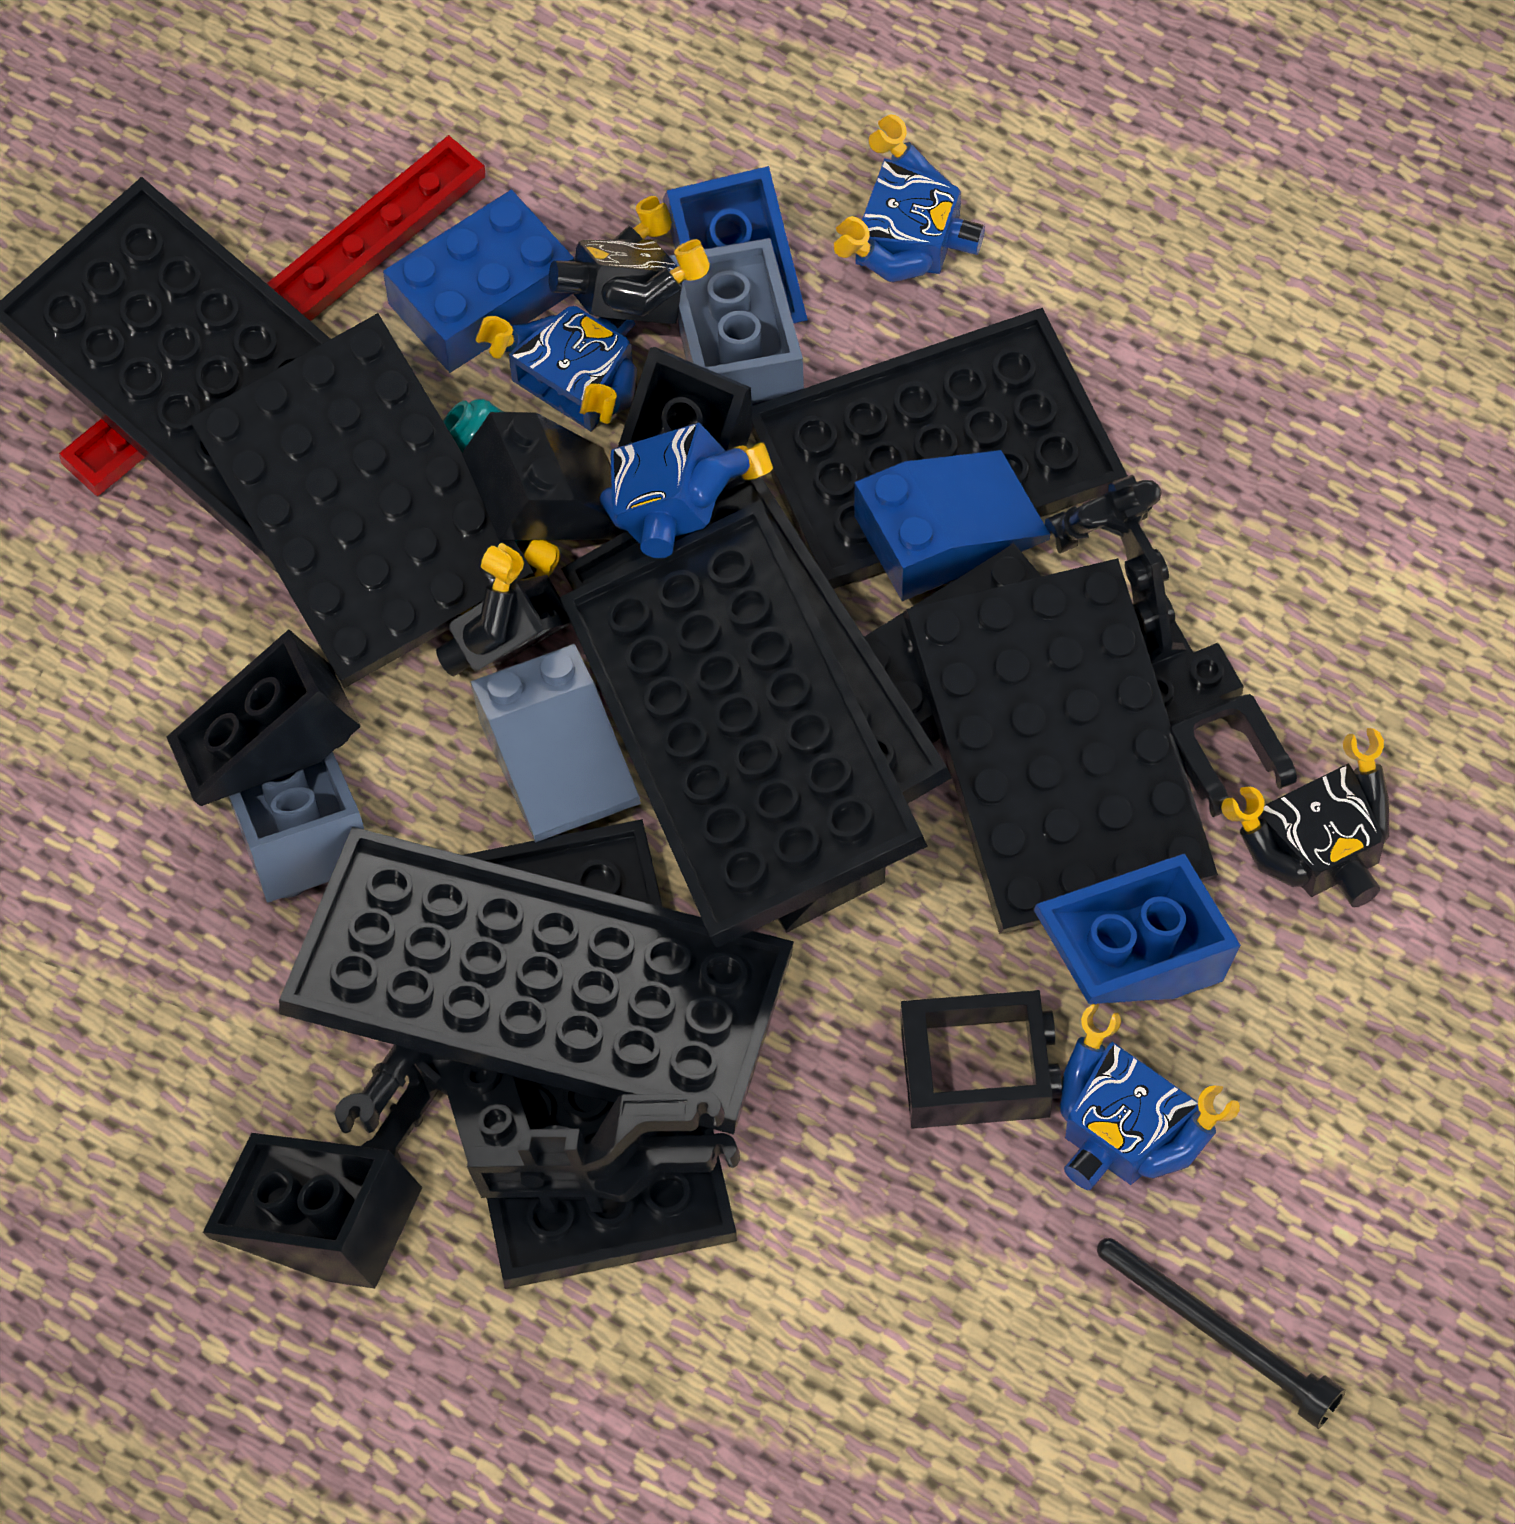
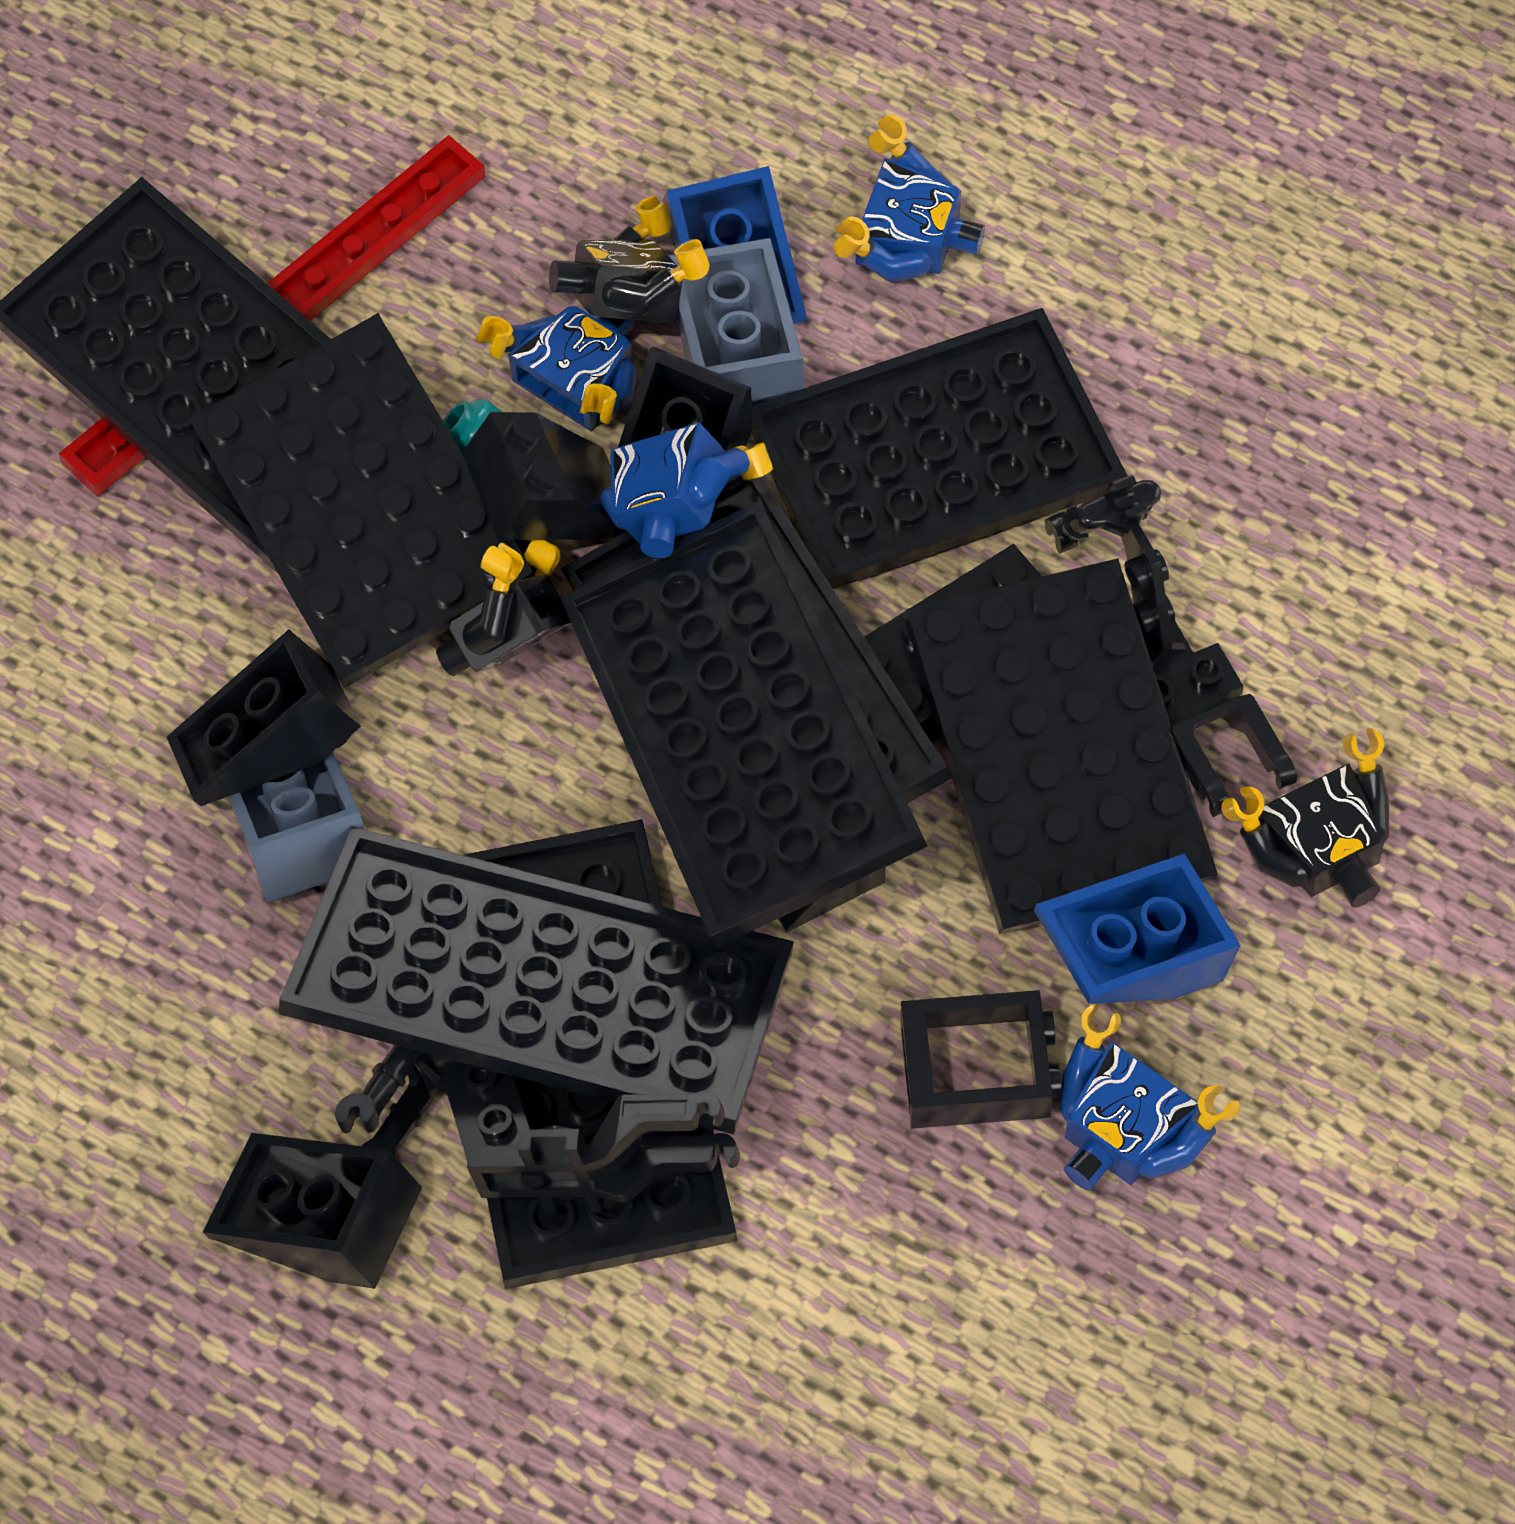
blue brick [383,189,574,373] -> none
sand blue slope [470,644,641,843] -> none
blue slope [854,450,1050,601] -> none
black piece [1097,1238,1346,1429] -> none

